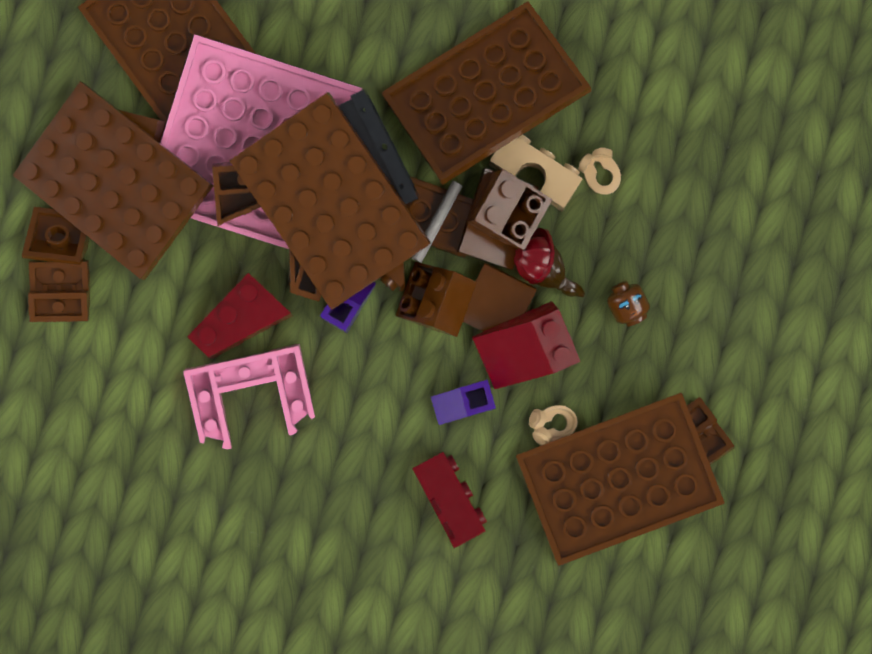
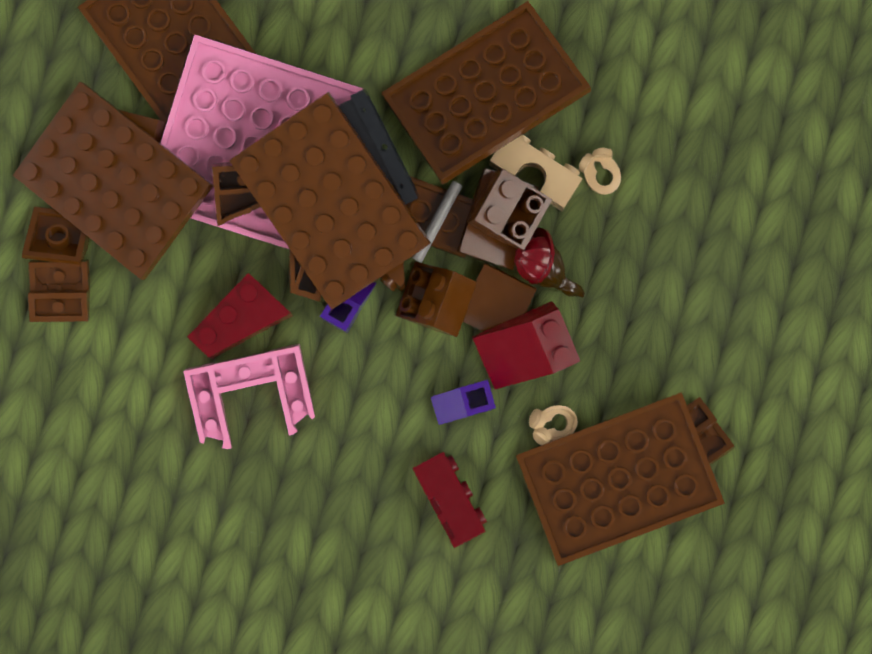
reddish brown head [607,281,650,327] -> none

